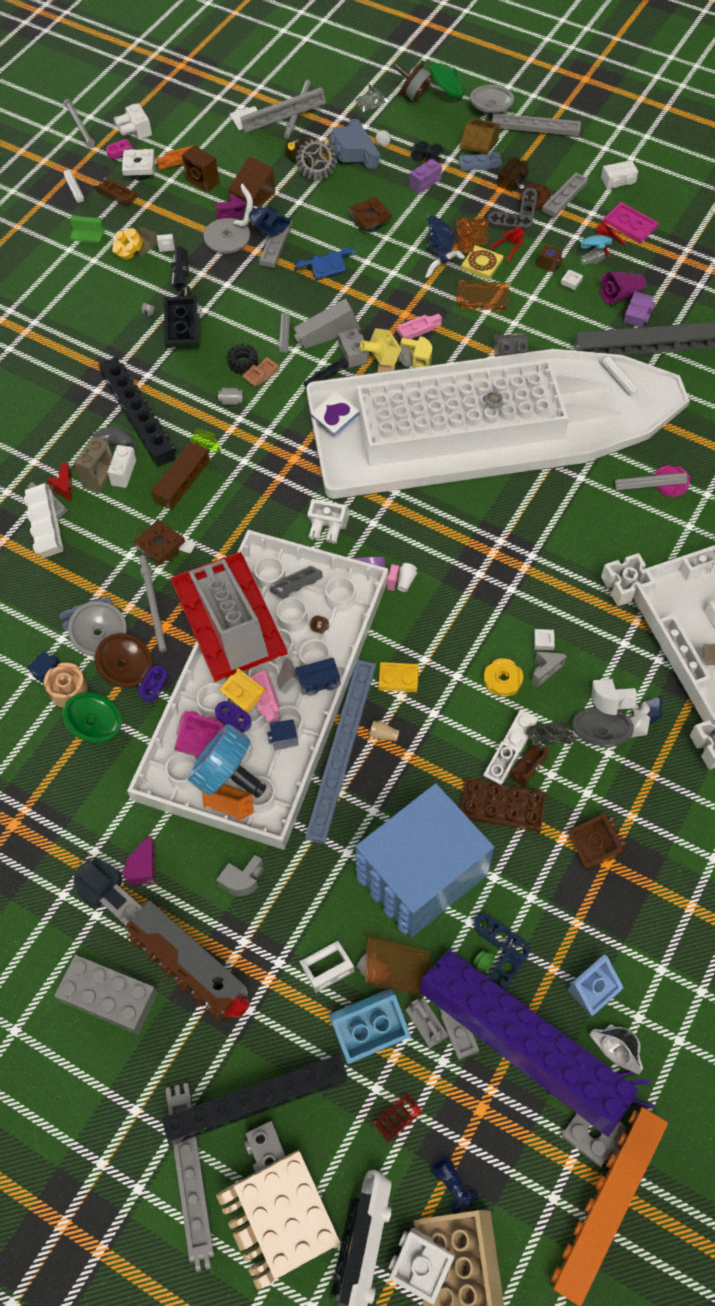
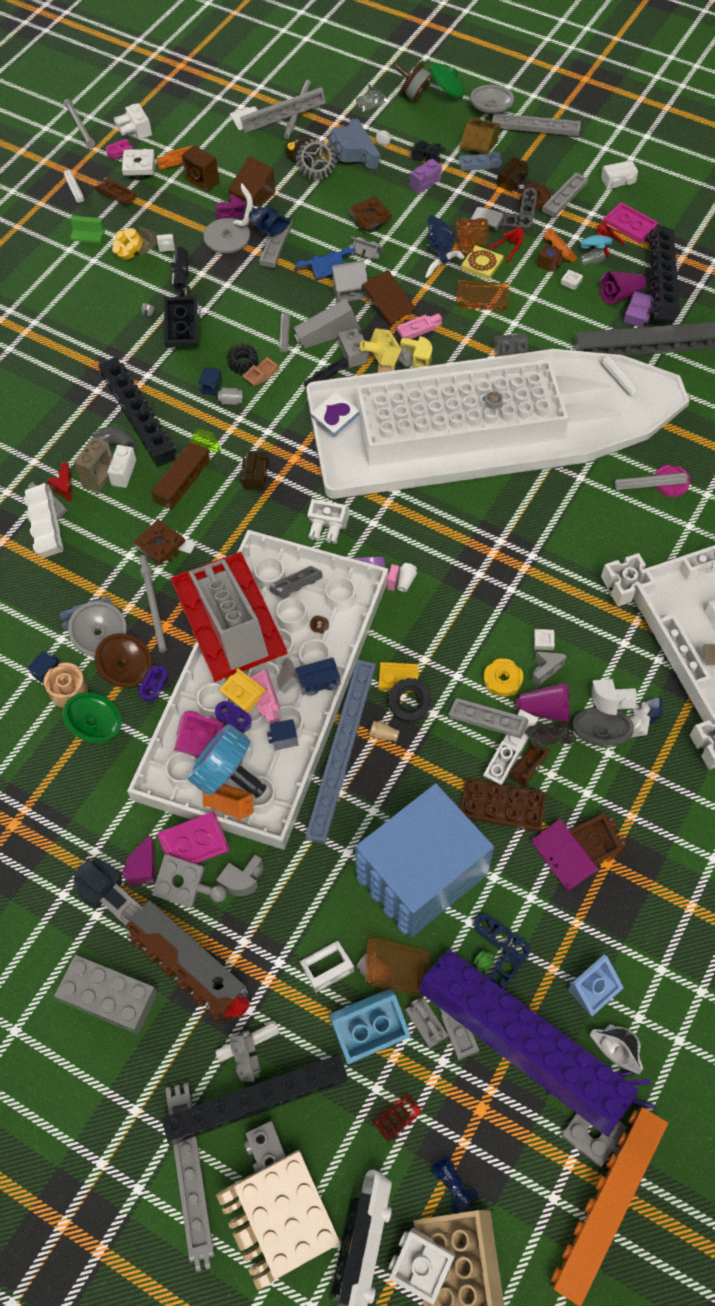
none -> light grey plate [152,854,227,908]
none -> dark pink tile [157,811,230,863]
none -> dark blue brick [199,367,222,396]
none -> white axle [216,1022,280,1062]
none -> light grey hinge [229,1031,261,1082]
none -> dark brown brick [240,451,269,491]
none -> light grey slope [332,260,368,303]
none -> light grey hinge [349,237,383,260]
none -> reddish brown tile [362,269,416,326]
none -> black tyre [388,678,432,723]
none -> light grey plate [448,698,529,739]
none -> light grey slope [470,207,504,230]
none -> magenta cone [516,683,570,722]
none -> magenta door [531,819,599,892]
none -> orange hinge [543,227,577,263]
none -> black brick [648,224,680,325]

